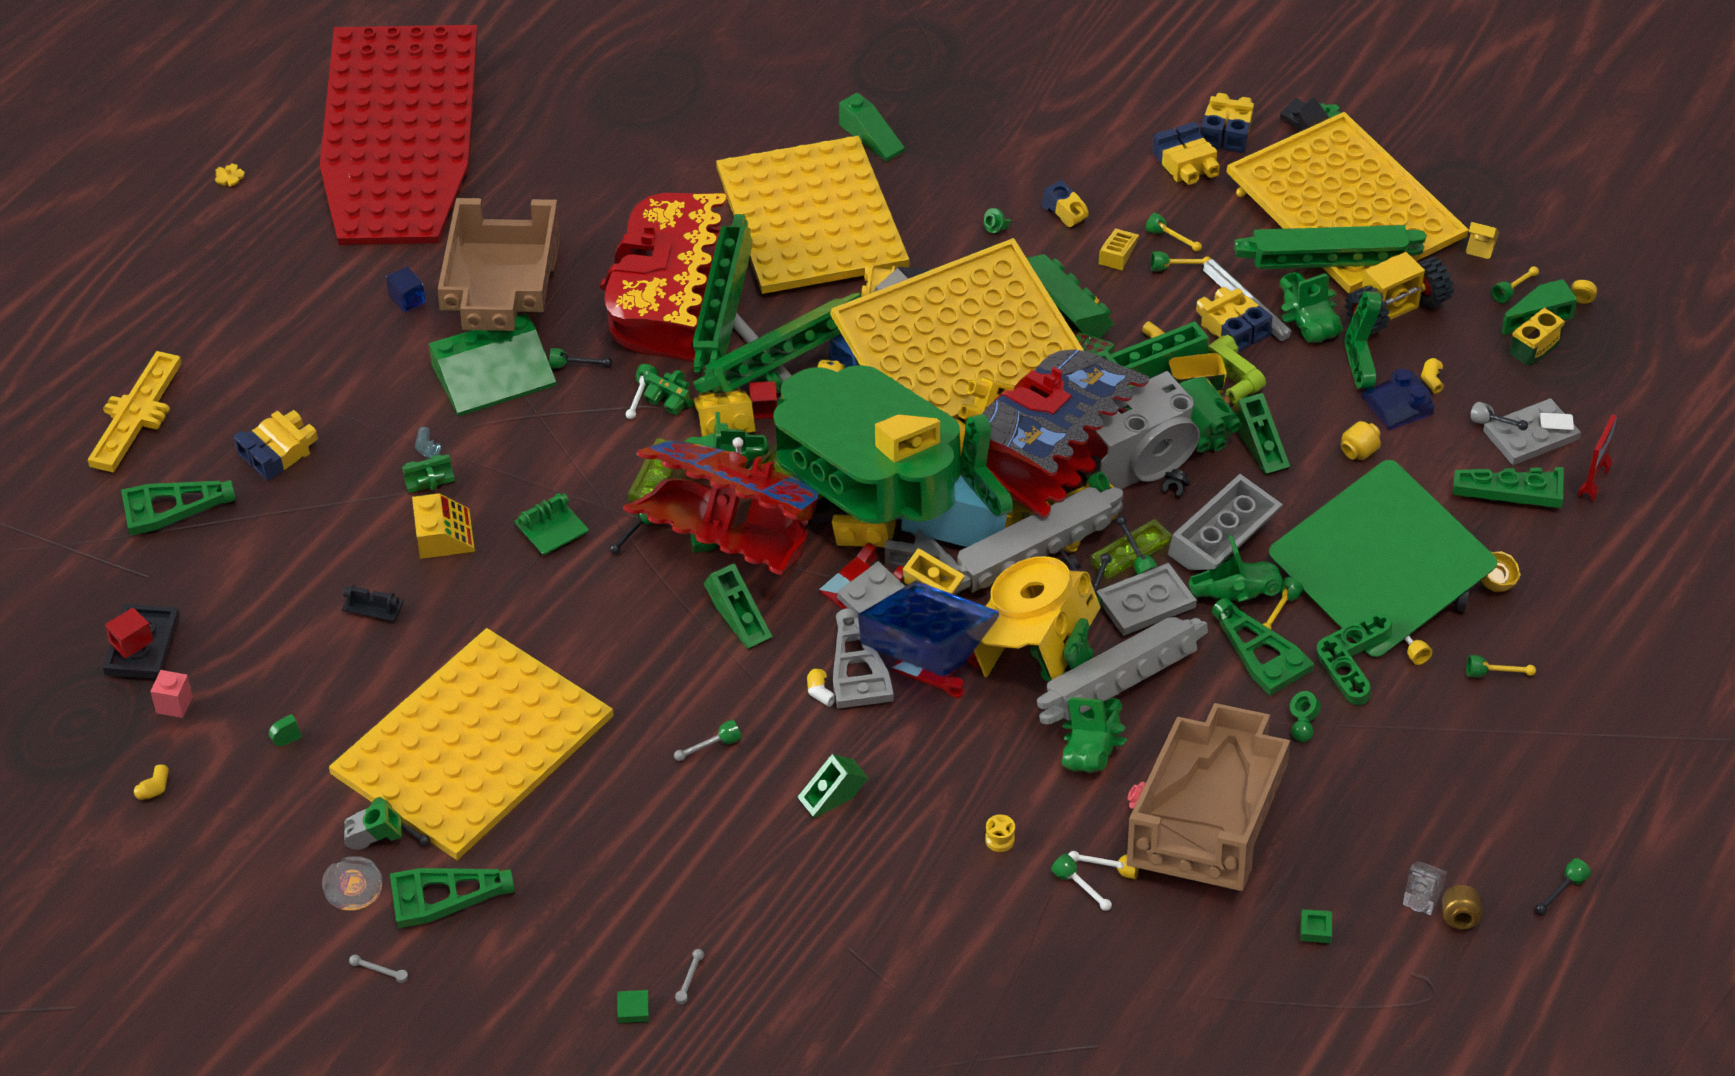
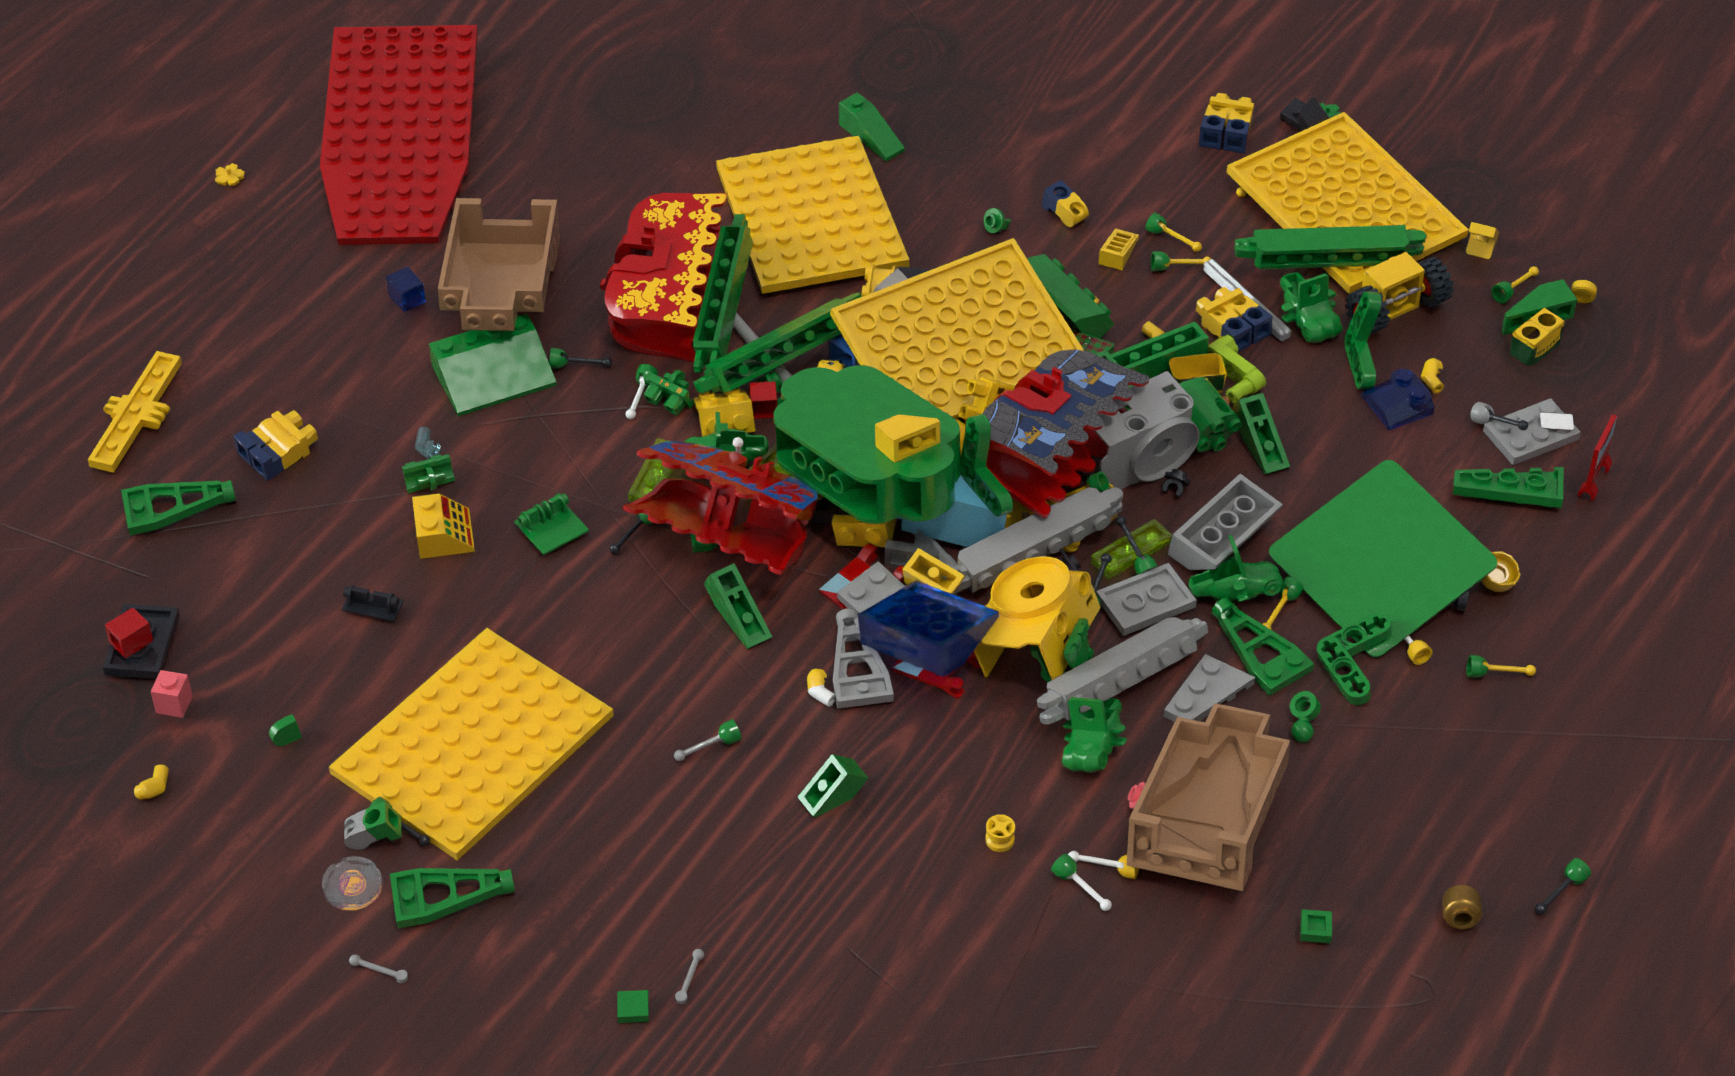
yellow hips [1153,122,1220,185] -> none
yellow head [1341,421,1381,461] -> none
clear slope [1403,861,1447,915] -> none
none -> light grey wing [1163,654,1255,722]

